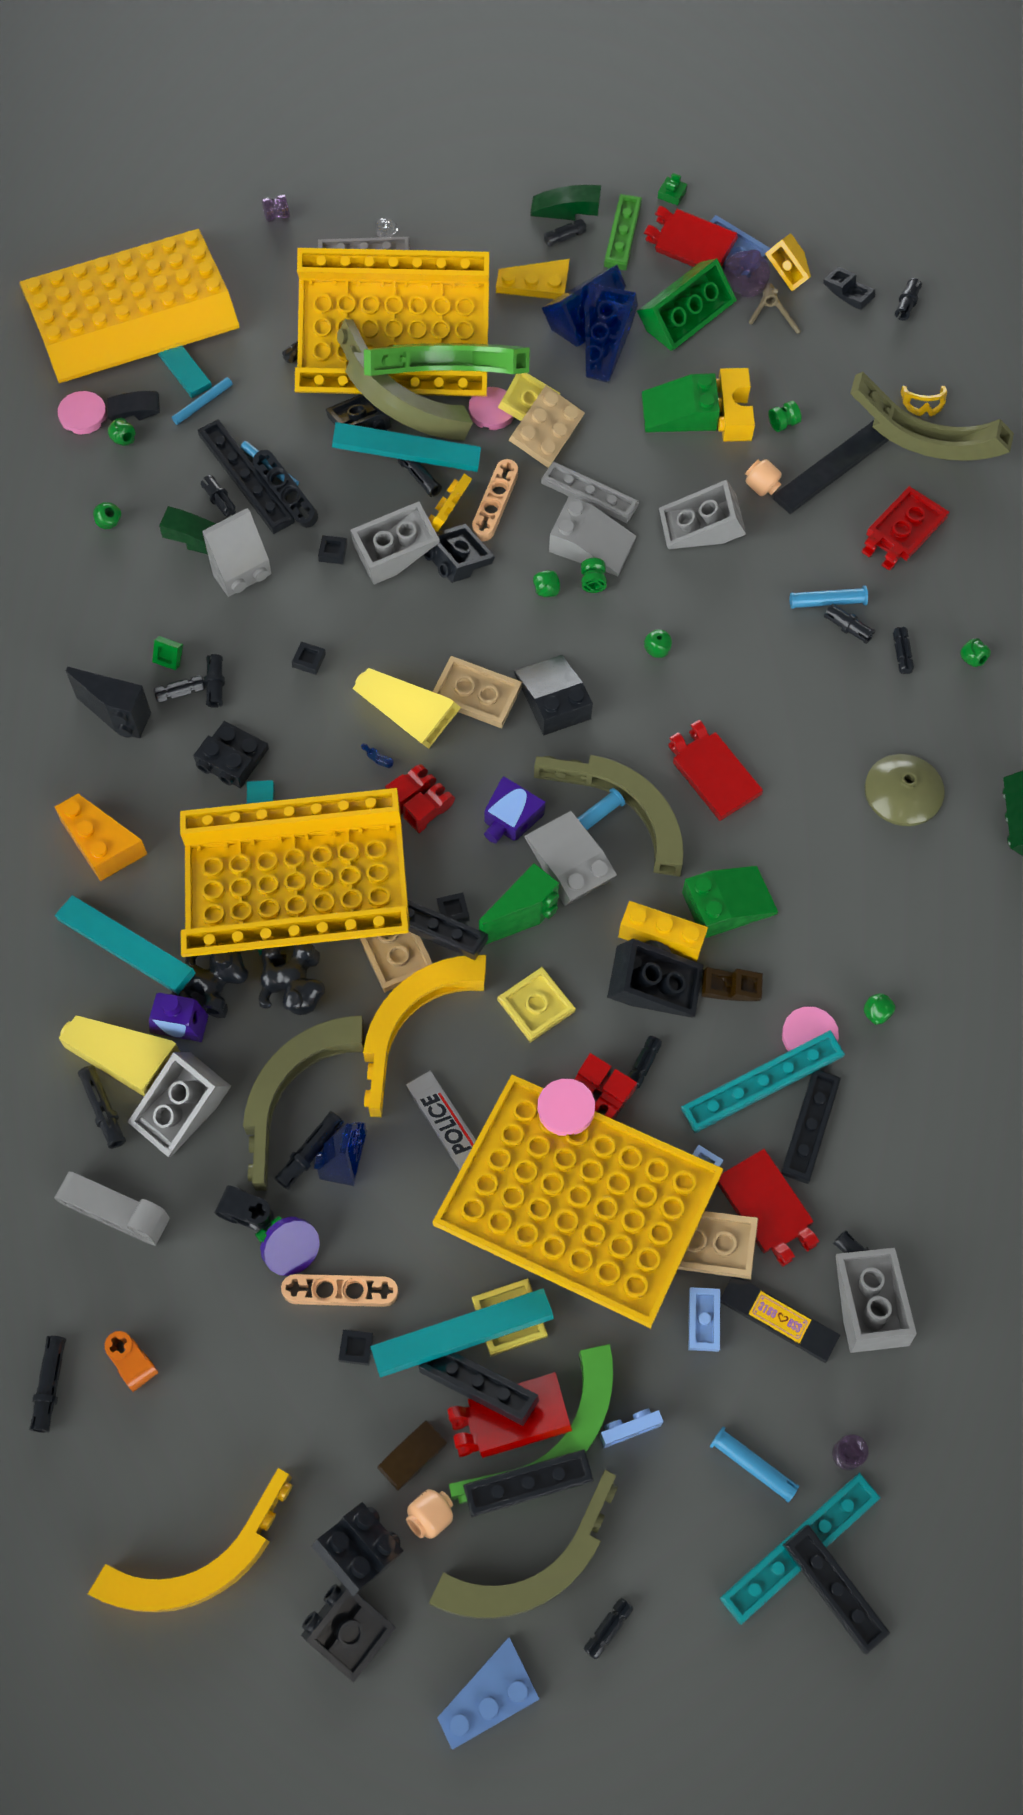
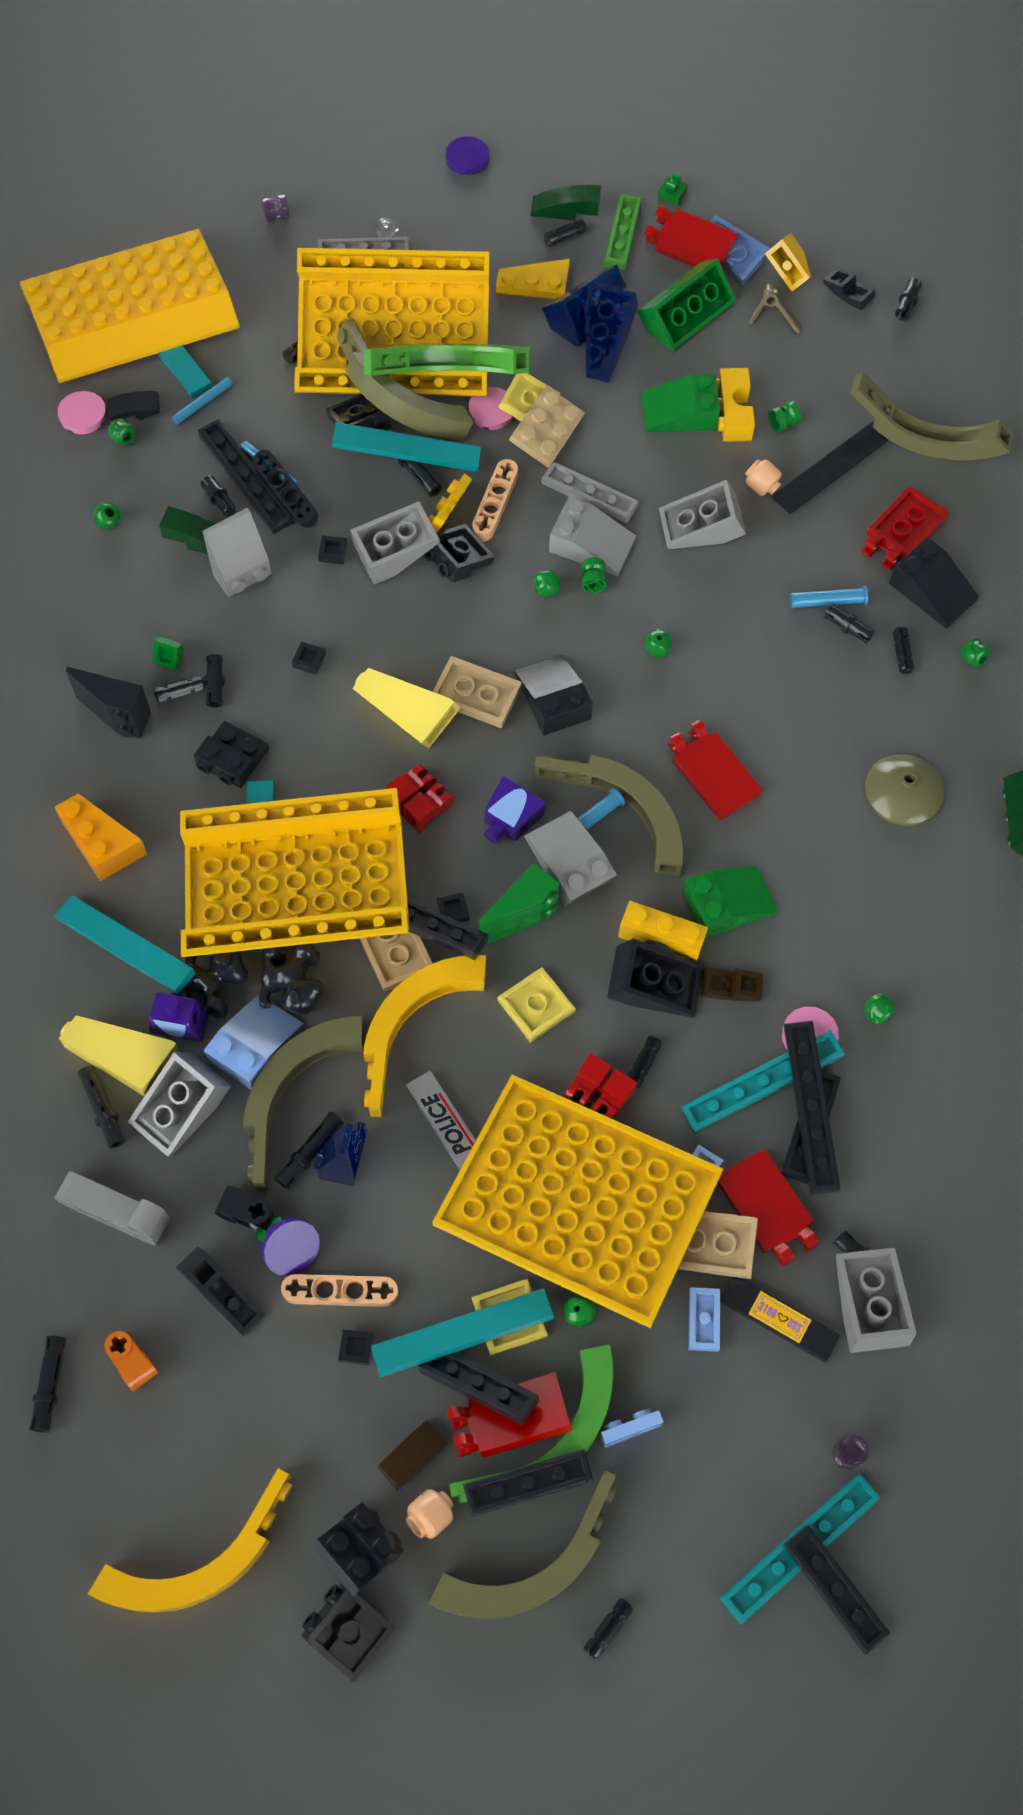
clear blue piece [361,743,394,768] -> none
medium blue wing [437,1637,539,1750] -> none
bright pink tile [537,1079,595,1136] -> none
dark azure pin [709,1426,799,1503] -> none
clear purple plate [724,249,770,297] -> none
yellow helmet [901,386,947,416] -> none
none -> black slope [176,1246,265,1336]
none -> light blue slope [203,994,304,1090]
none -> dark purple tile [445,136,490,175]
none -> green piece [564,1295,597,1328]
none -> black tile [784,1021,841,1195]
none -> black slope [889,537,979,628]

